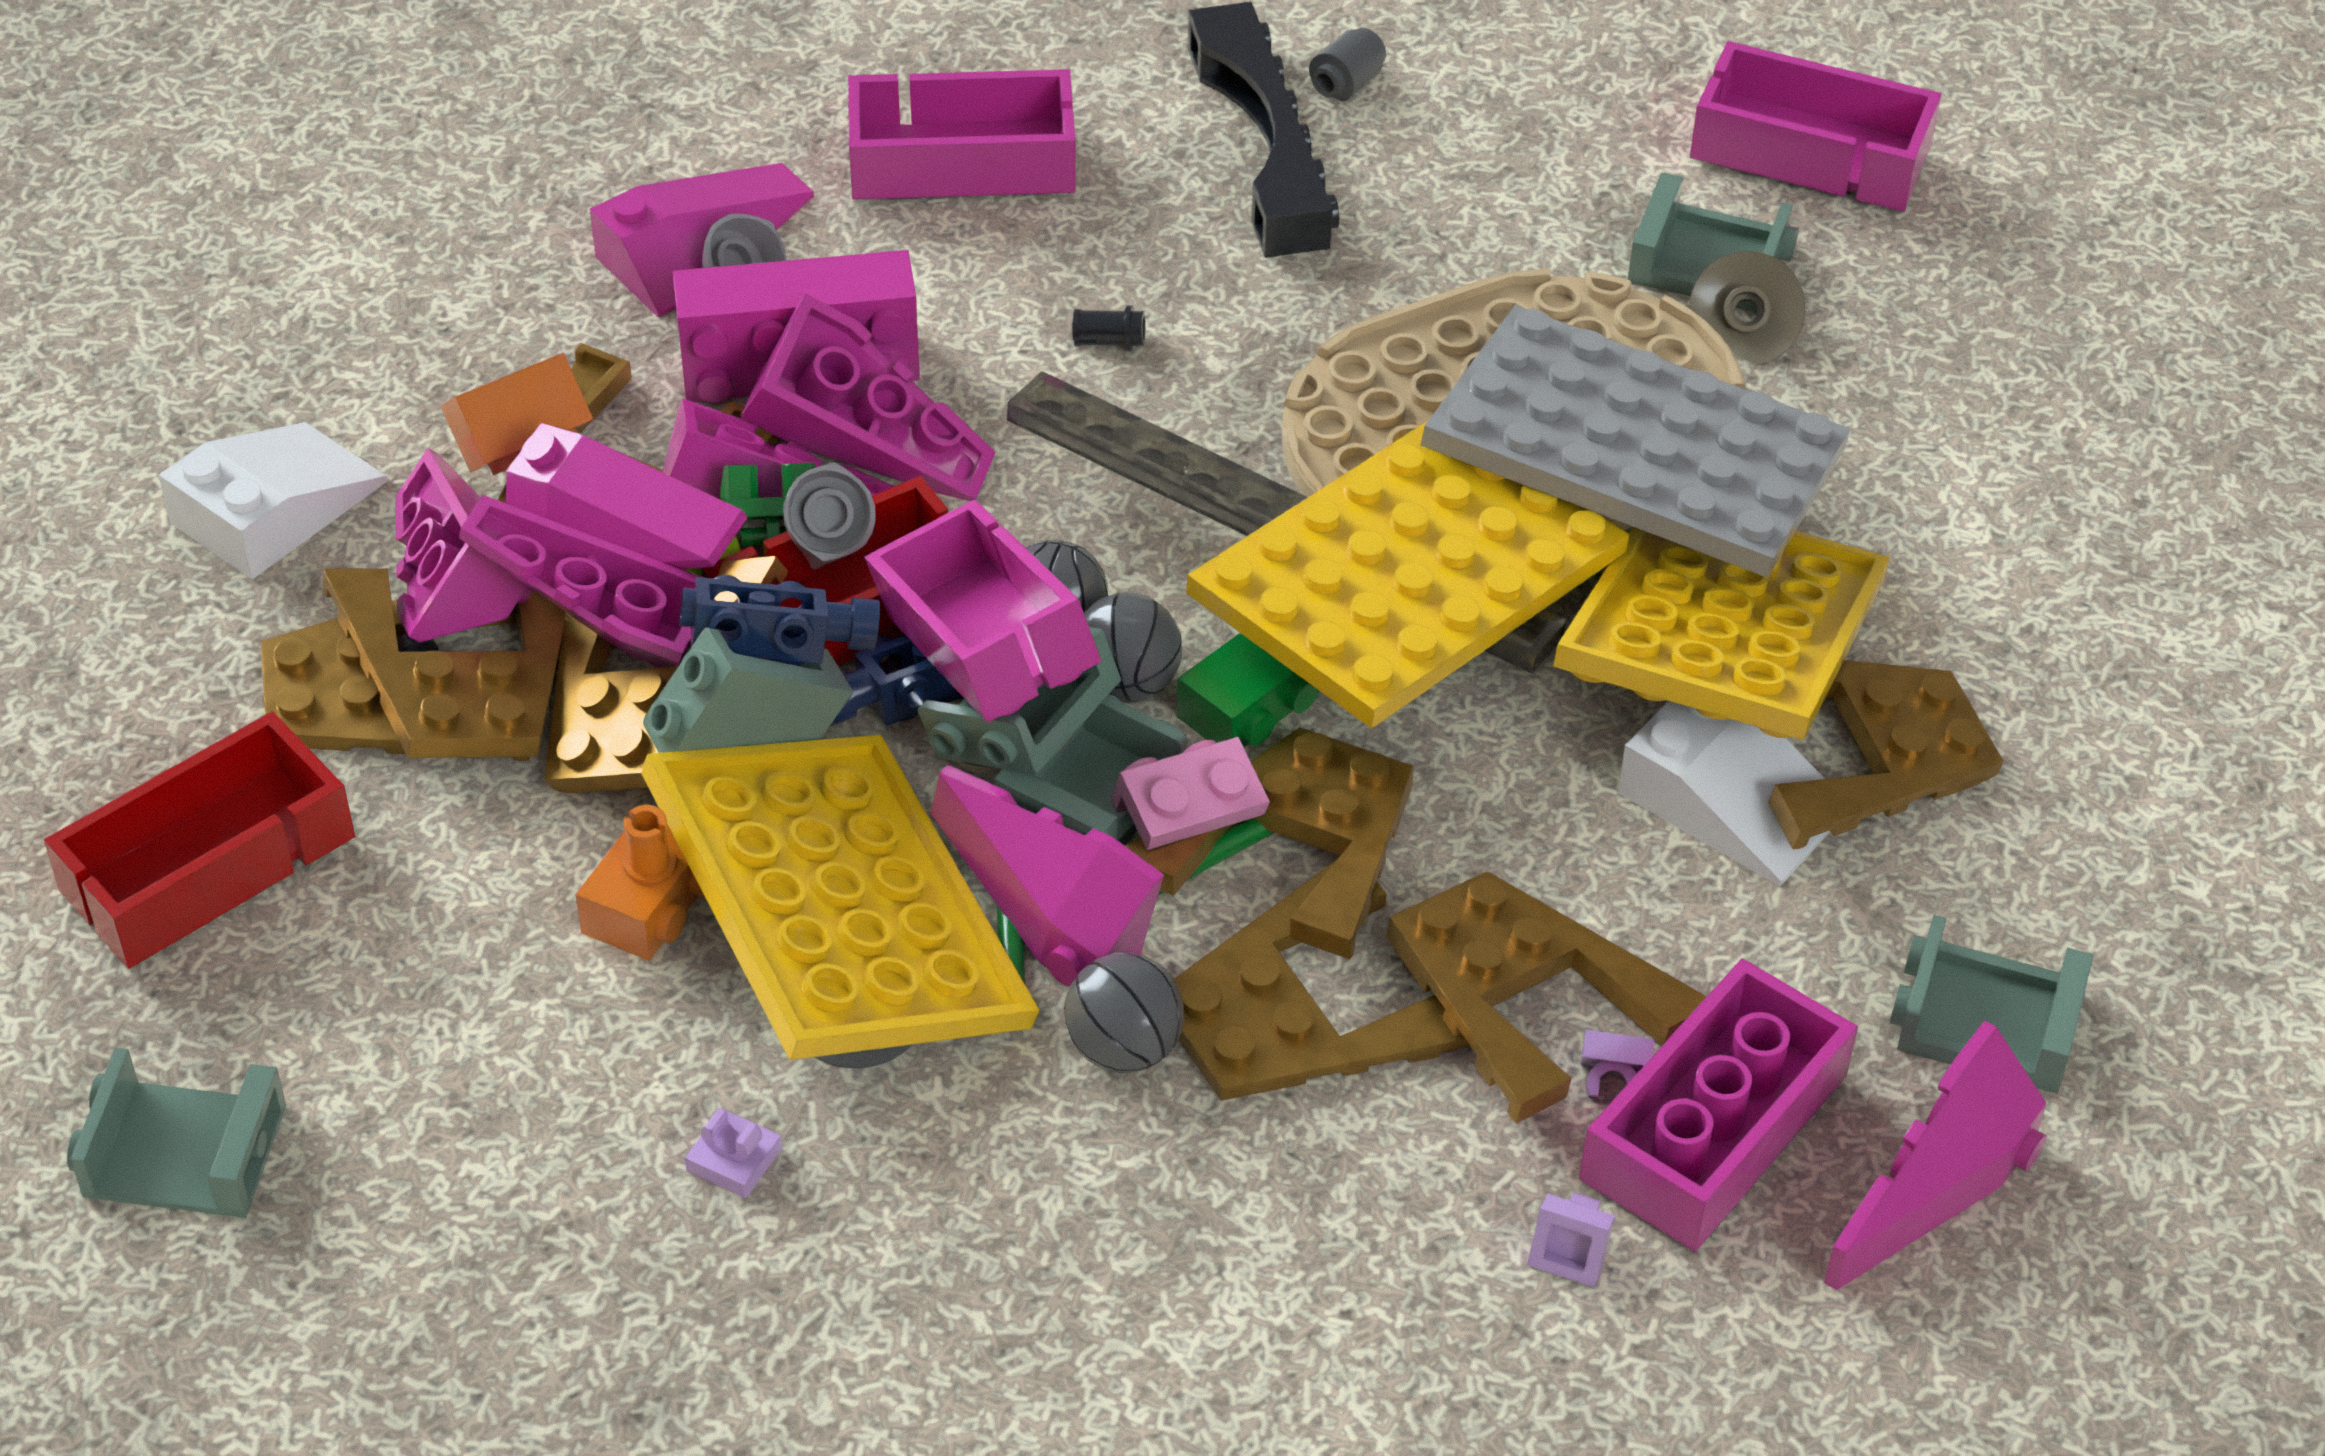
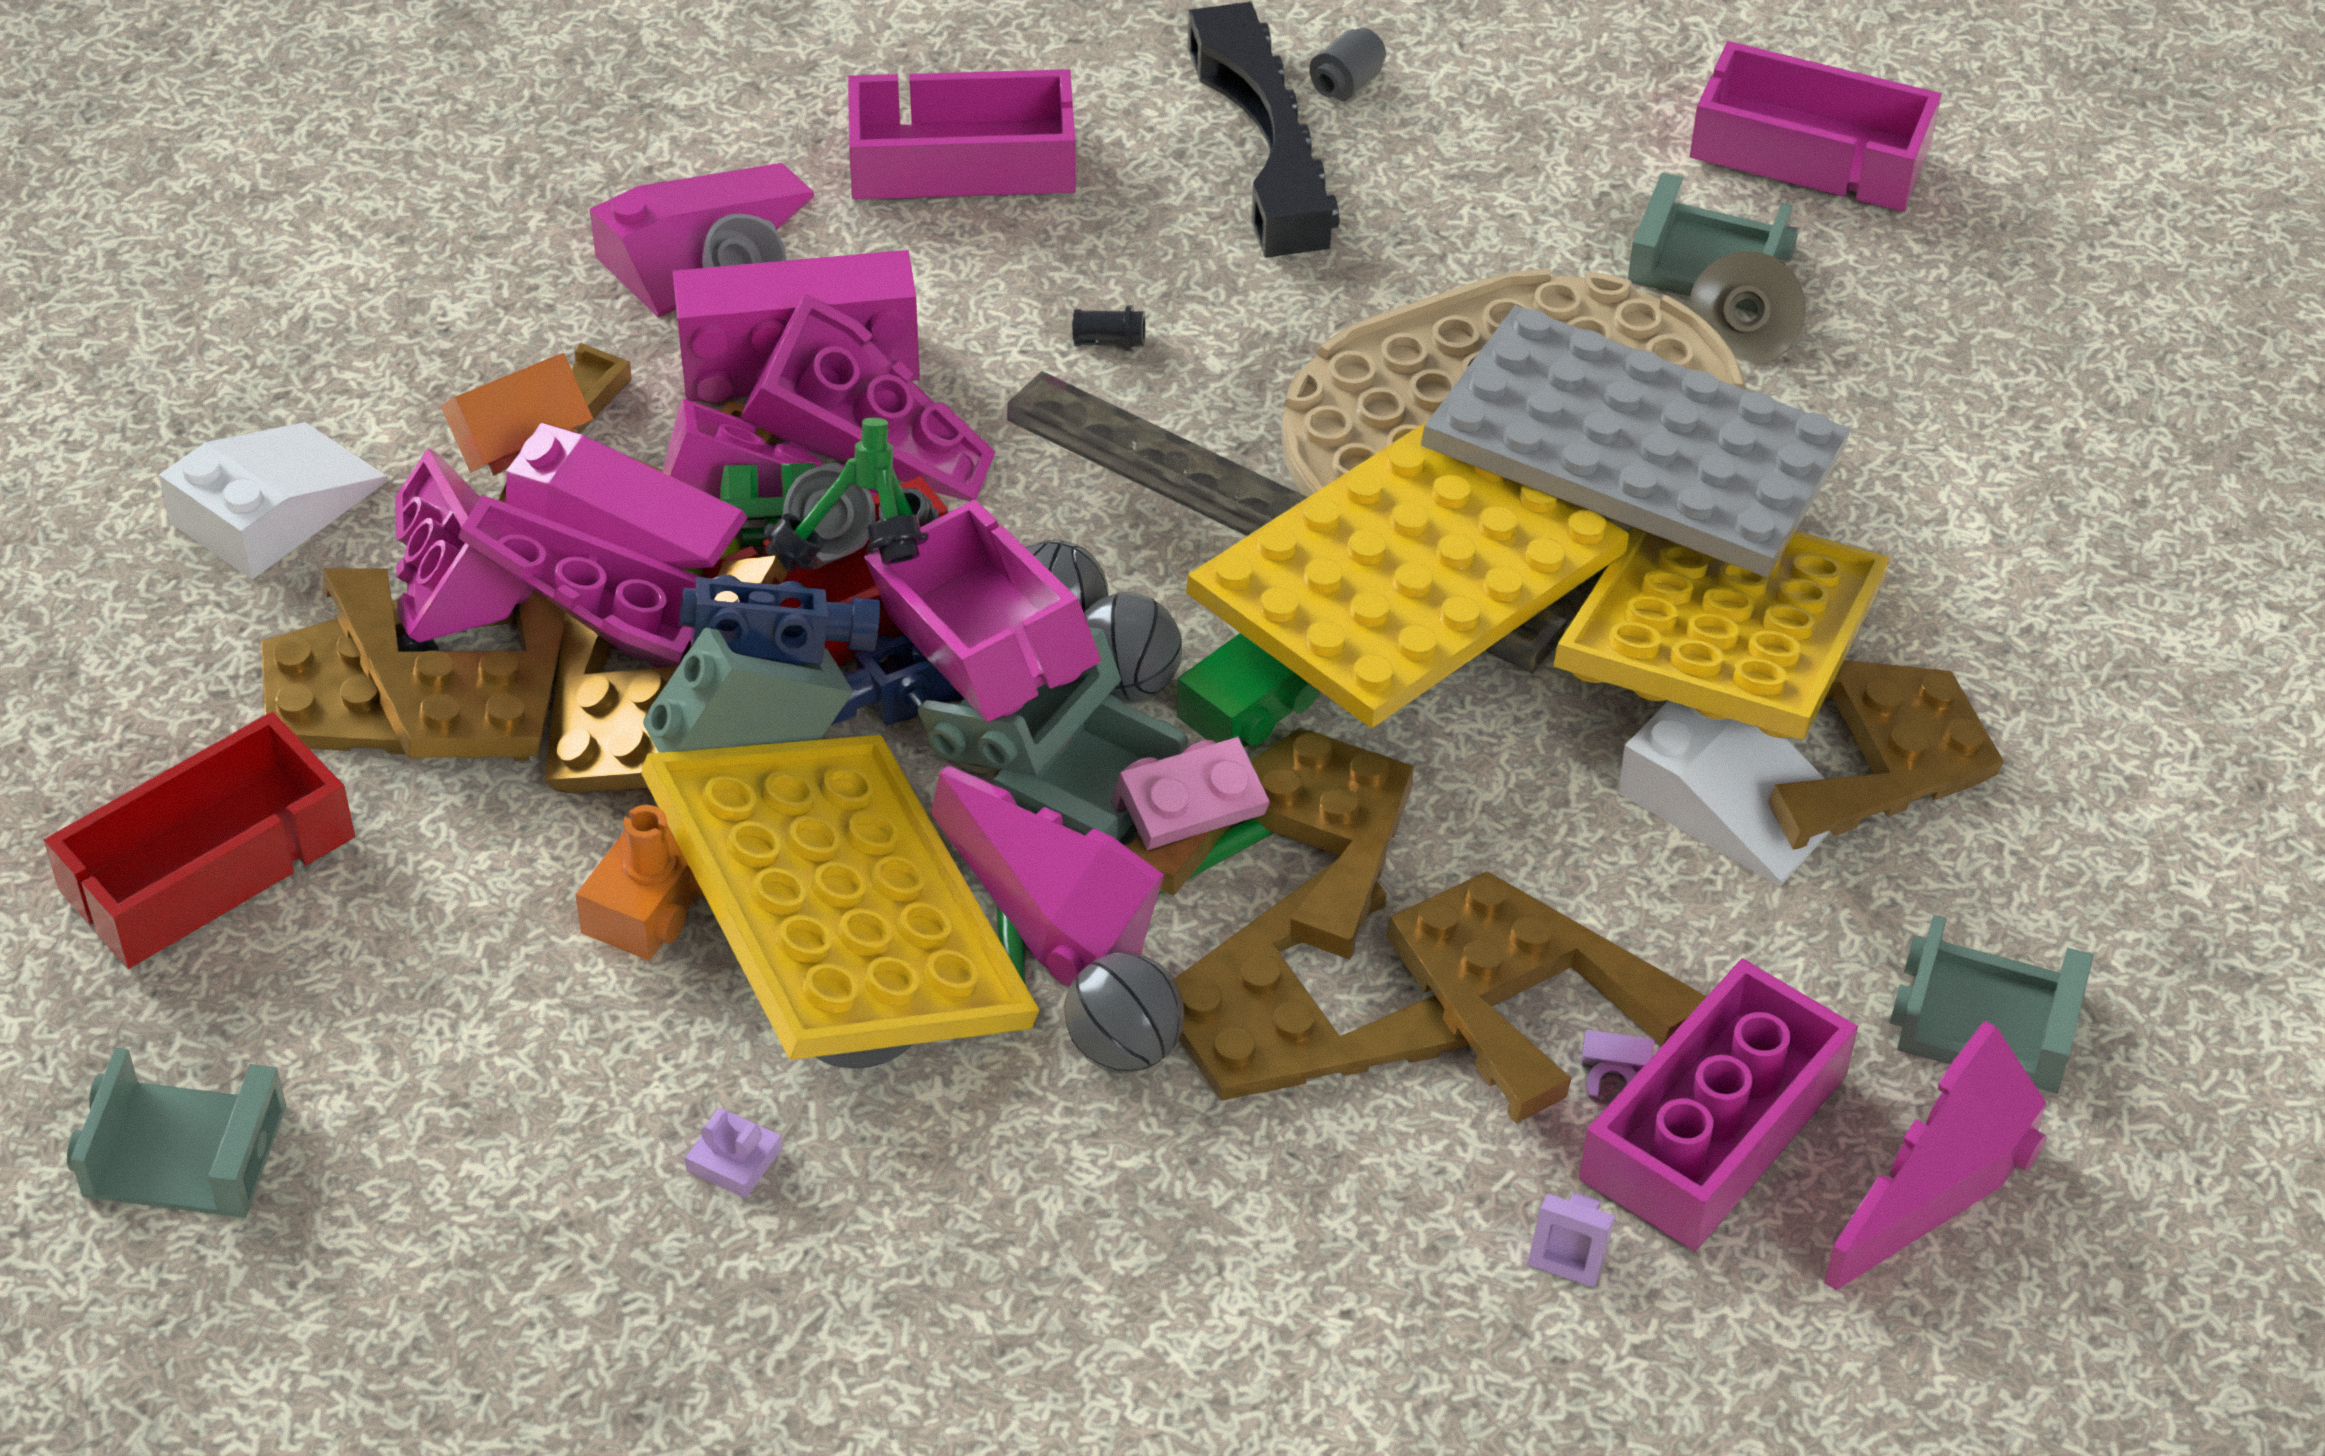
none -> plant [764,418,939,572]

